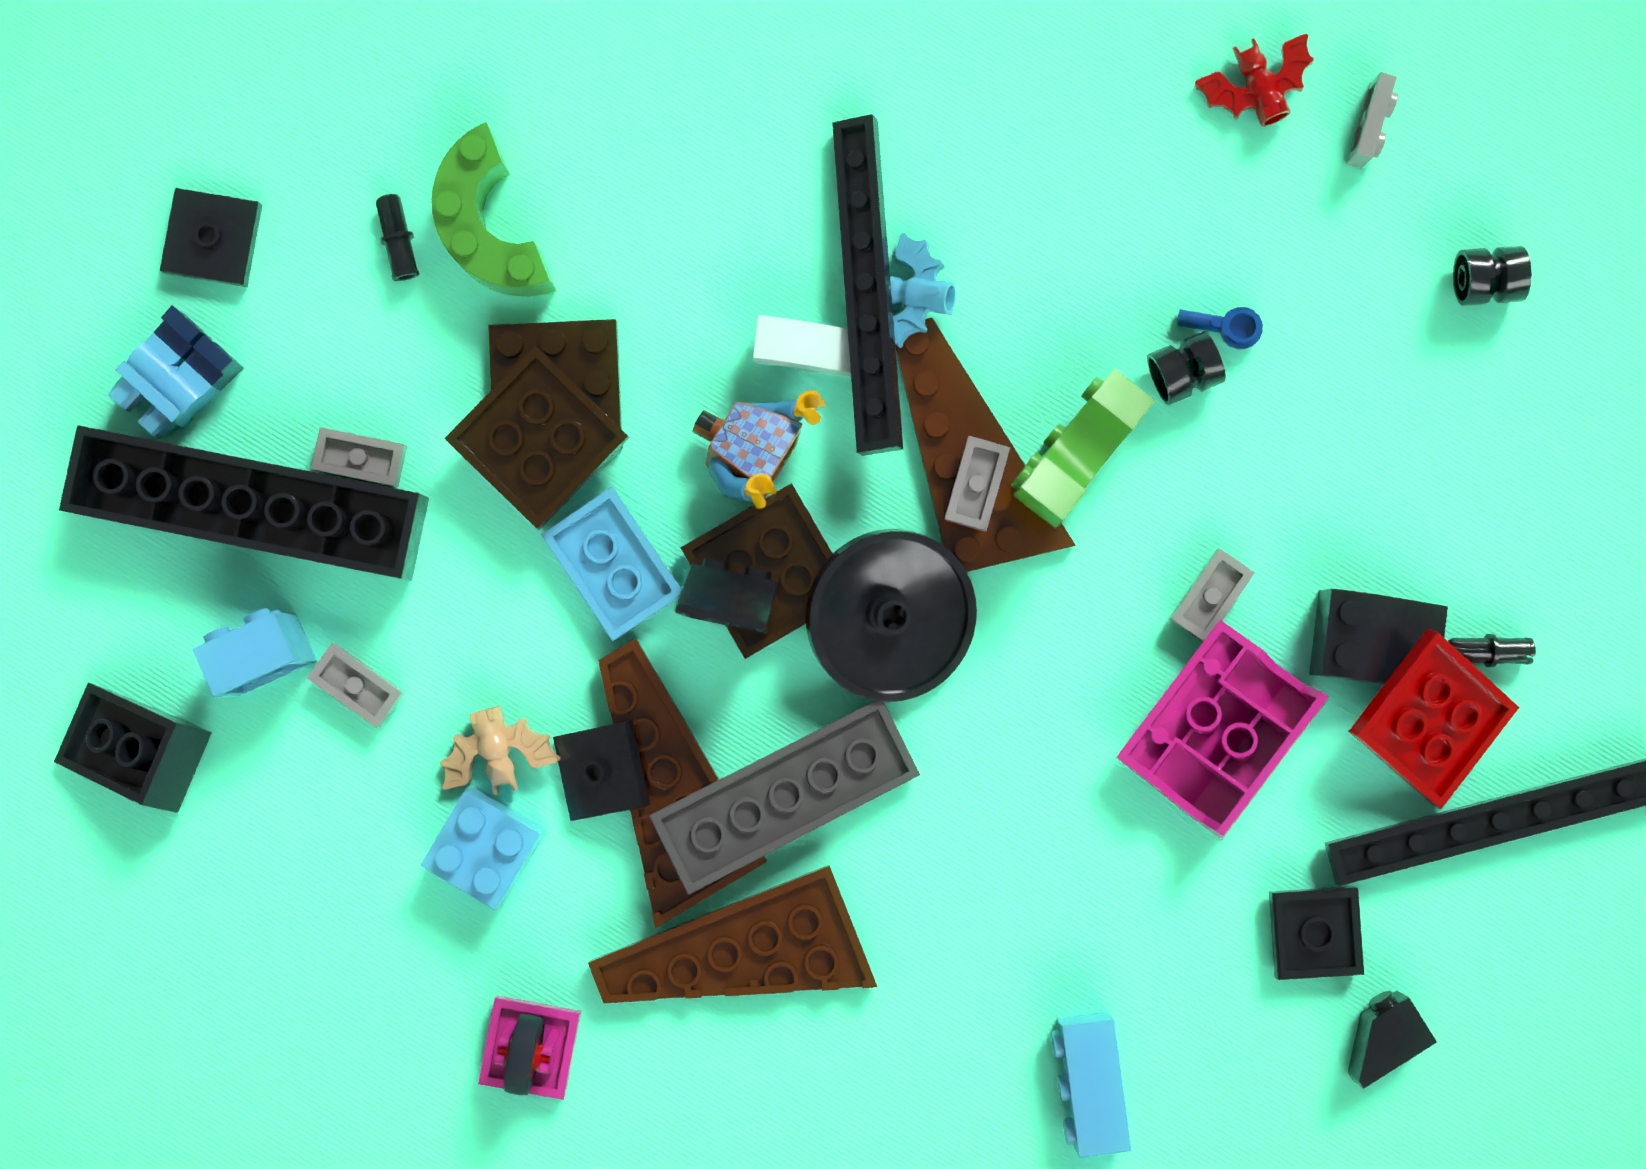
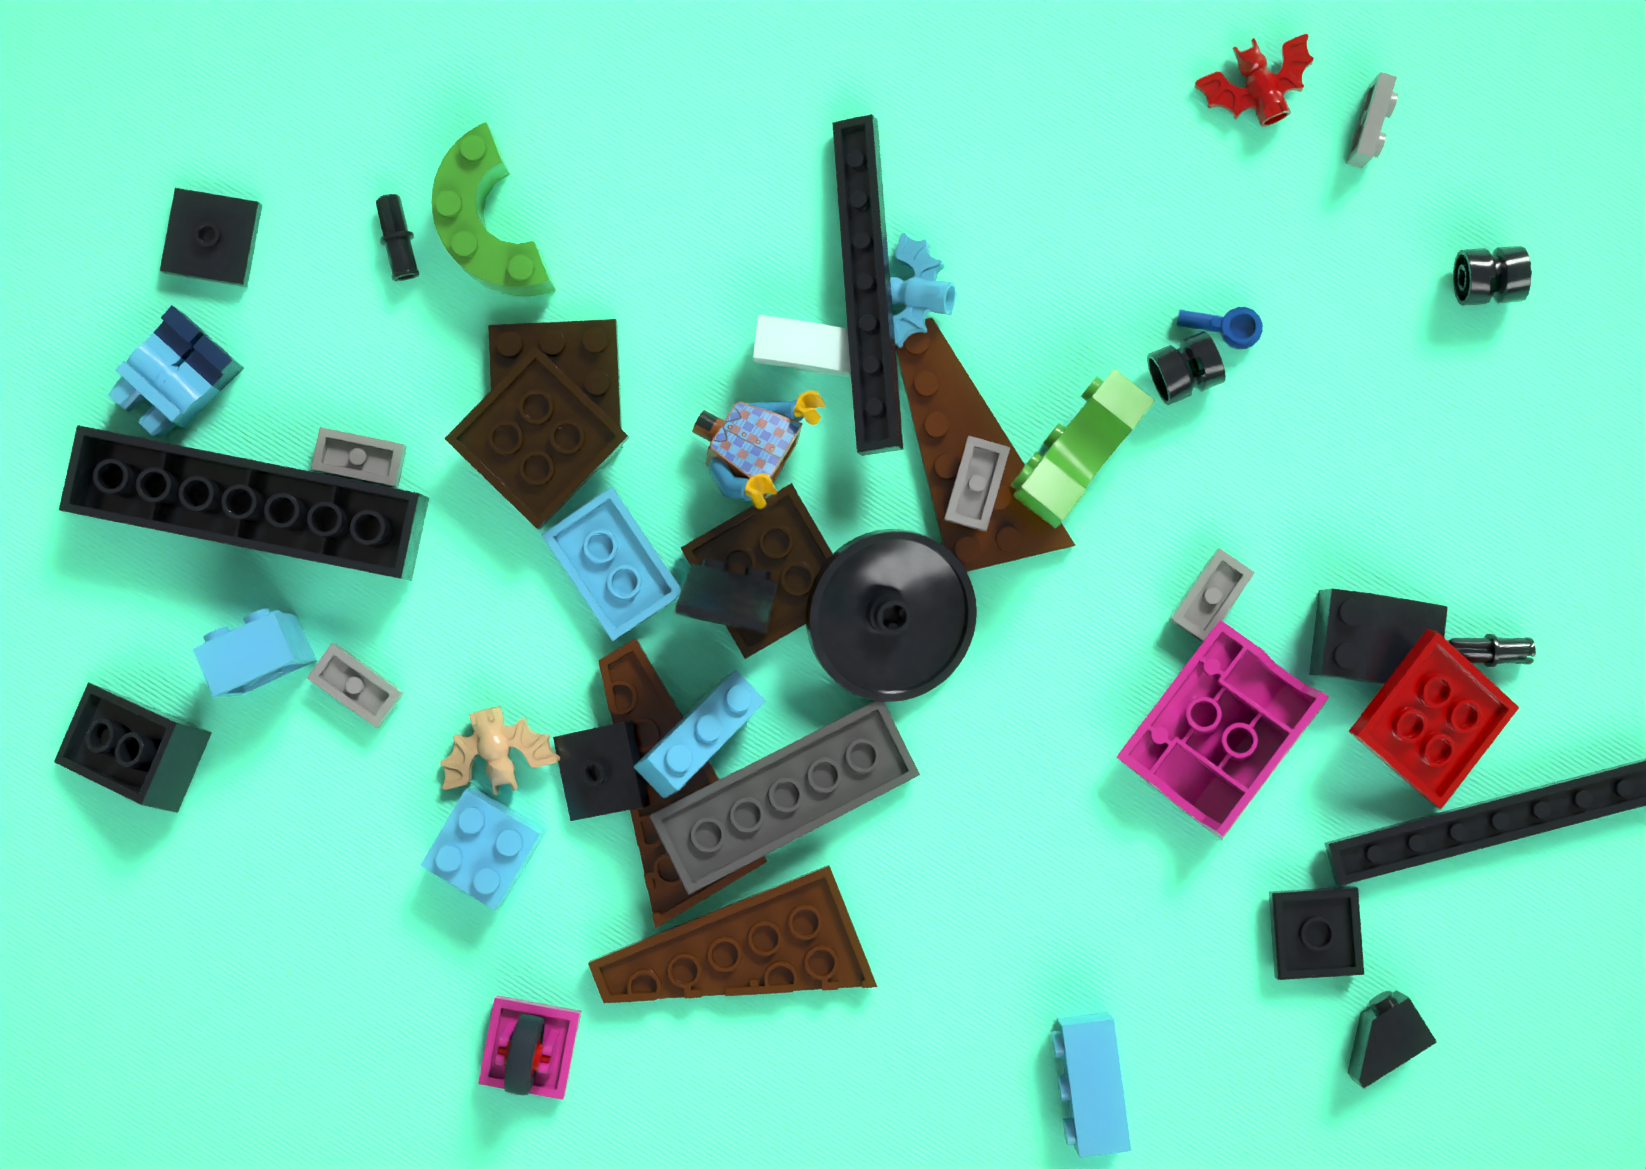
none -> medium azure brick [634,670,766,798]

